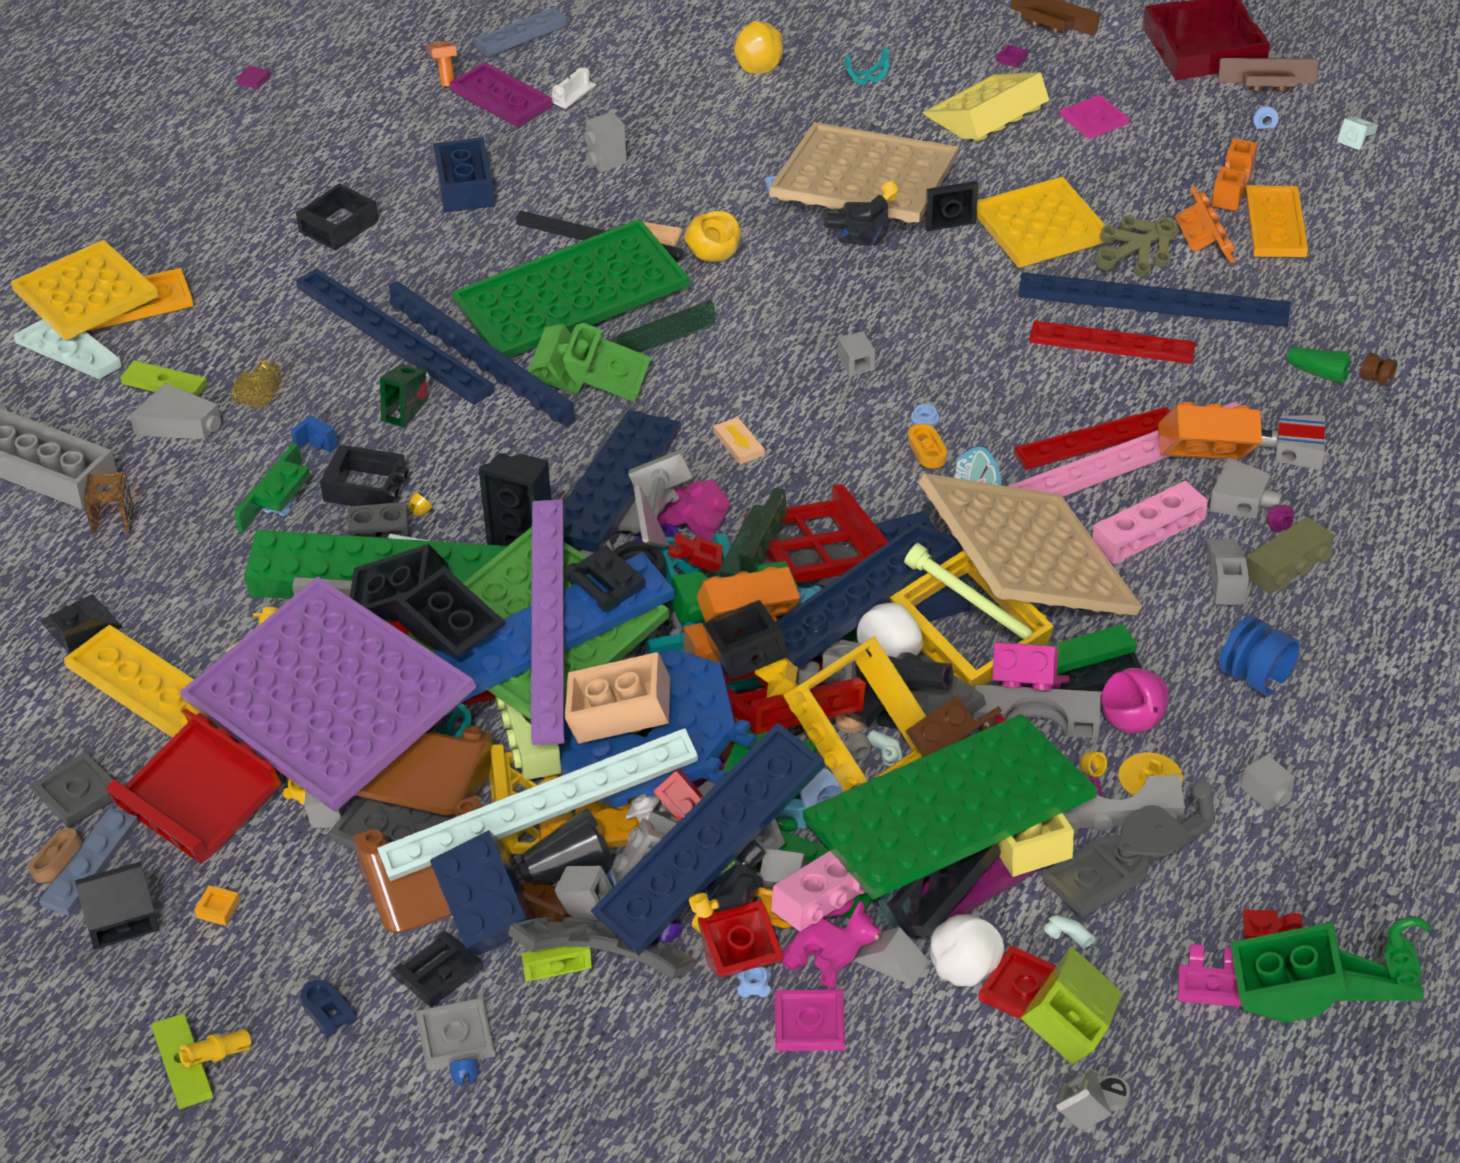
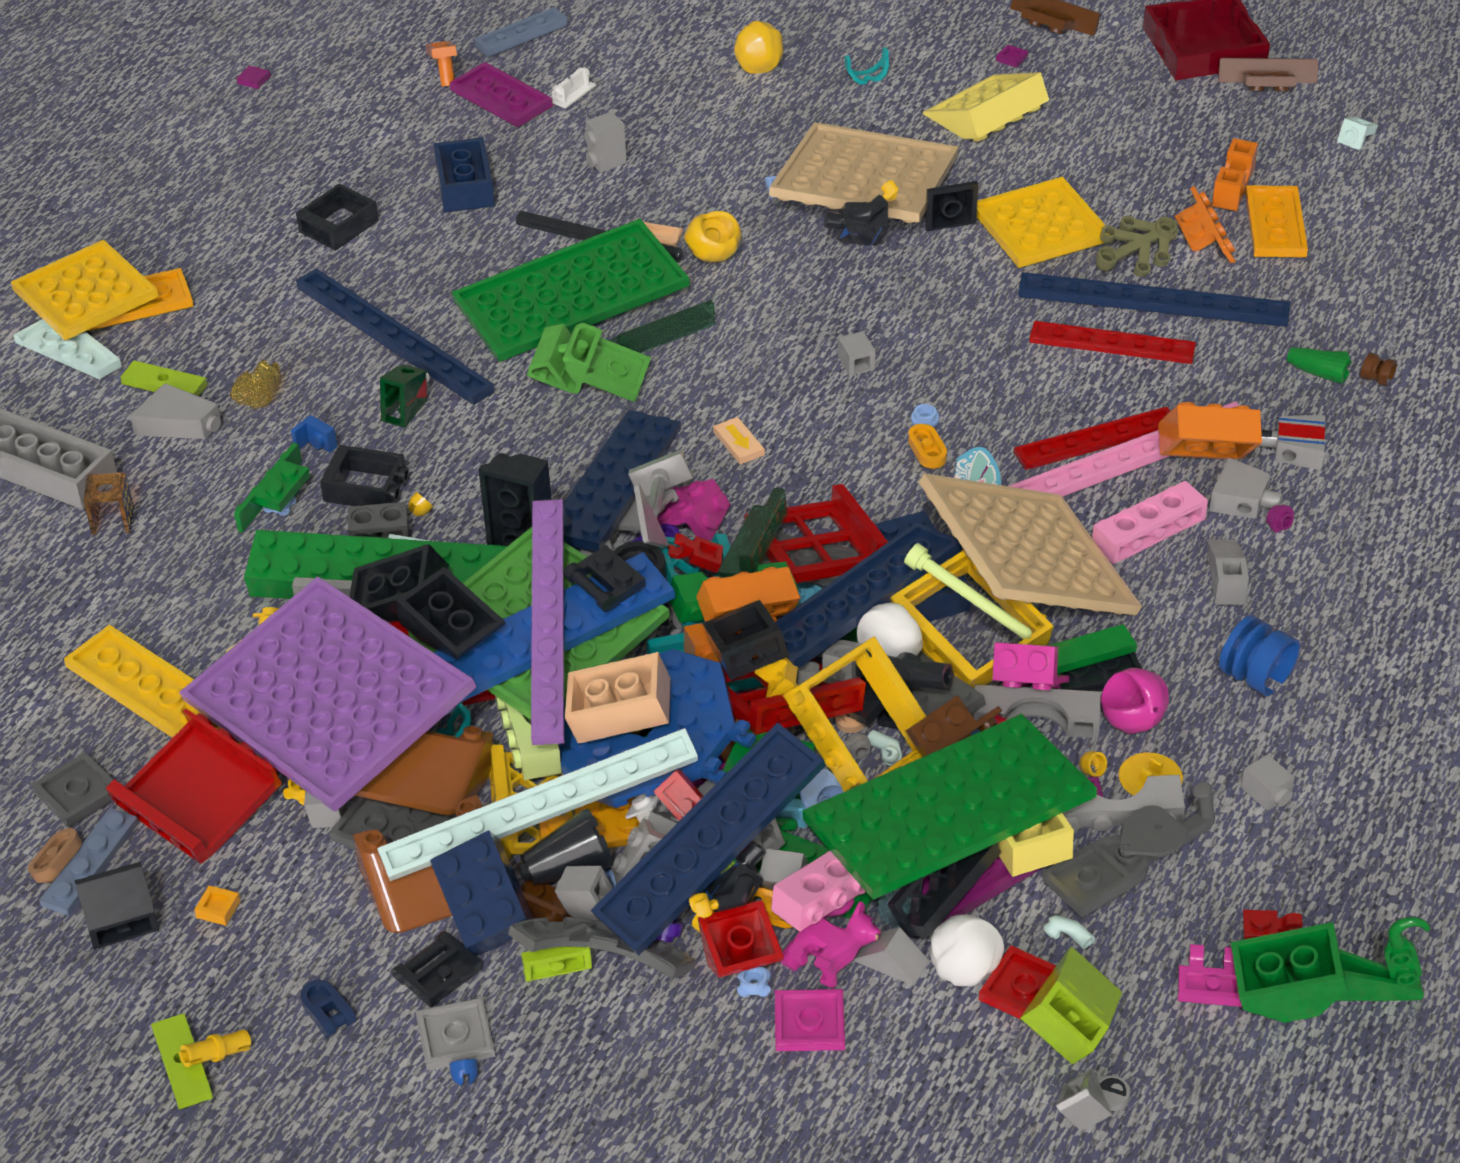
black slope [40,594,123,654] -> none
dark blue plate [389,281,575,427] -> none
dark pink tile [1060,95,1130,139] -> none
olive brick [1246,517,1334,594] -> none
light blue plate [1253,106,1279,129] -> none

